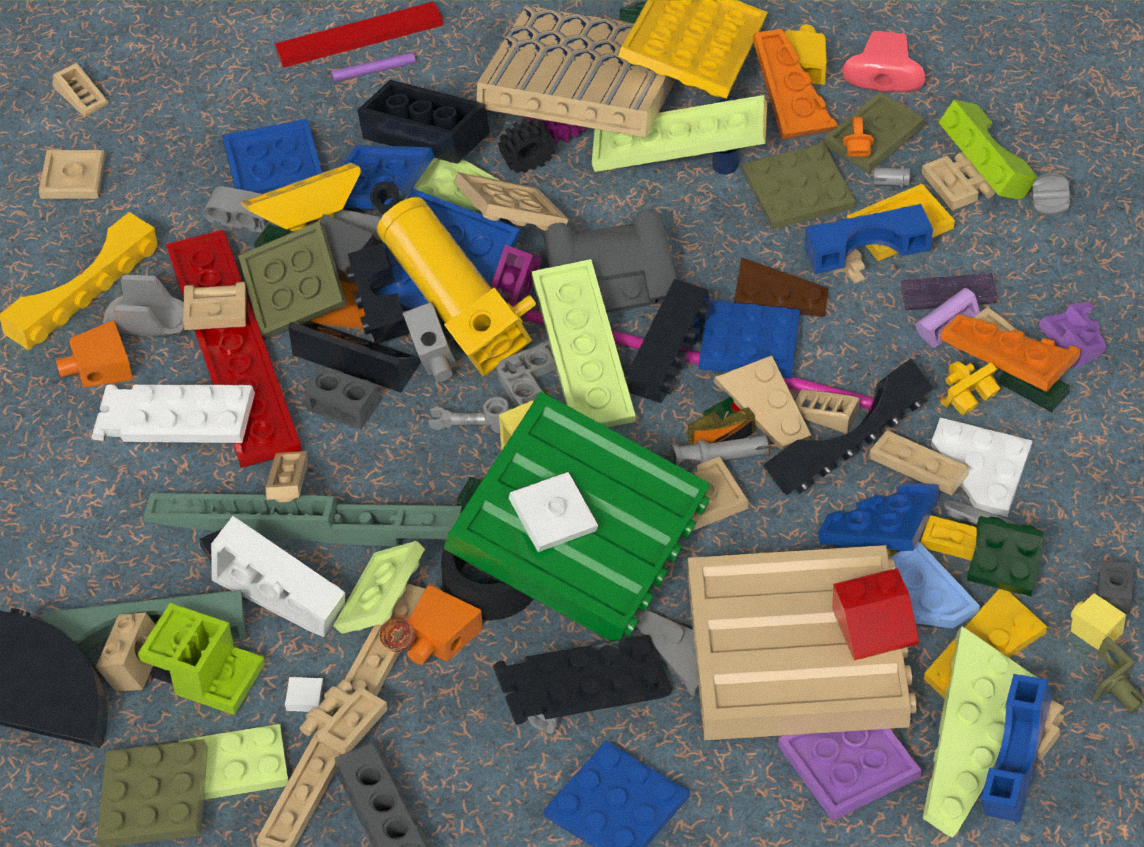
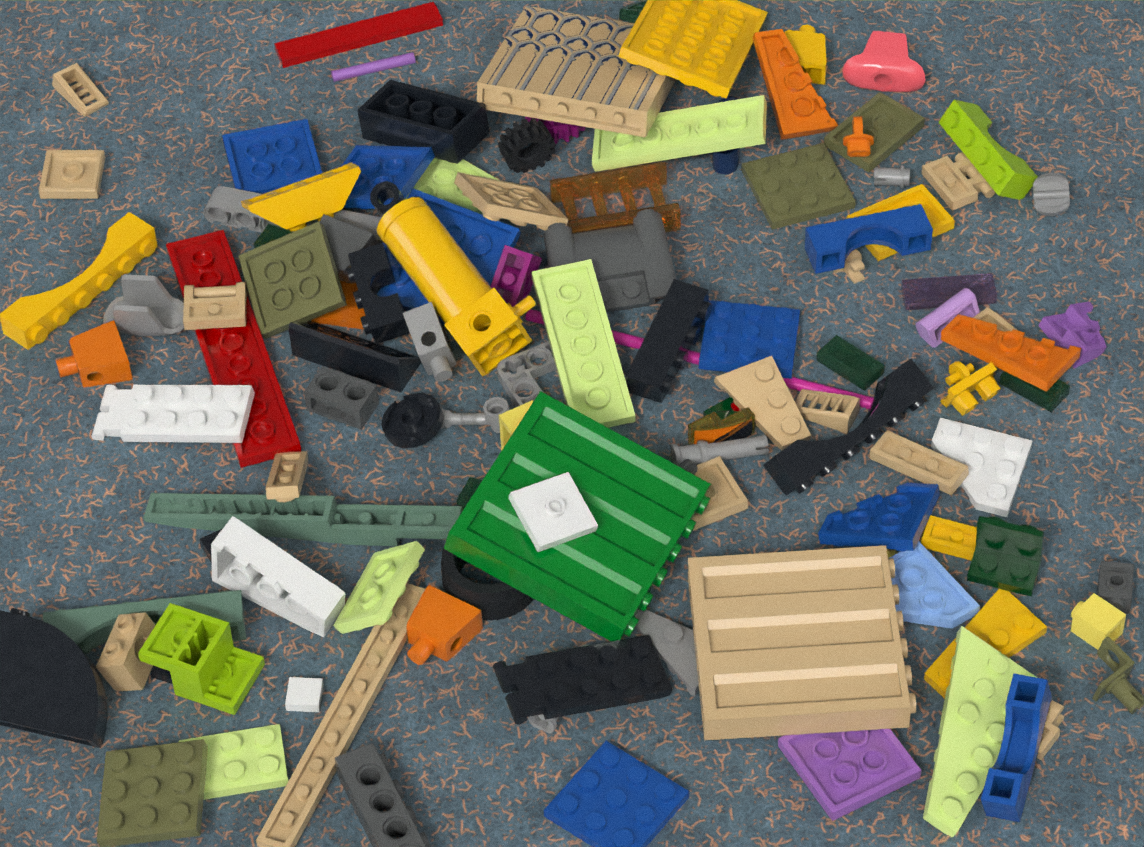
tan plate [300,680,387,754] -> none
clear orange tile [380,617,415,653] -> none
reddish brown wing [734,258,828,317] -> none
red slope [832,568,919,661] -> none
light grey piece [944,500,1015,524] -> none
none -> black tile [381,393,444,449]
none -> clear orange fence [550,162,681,233]
none -> clear green plate [816,335,885,391]

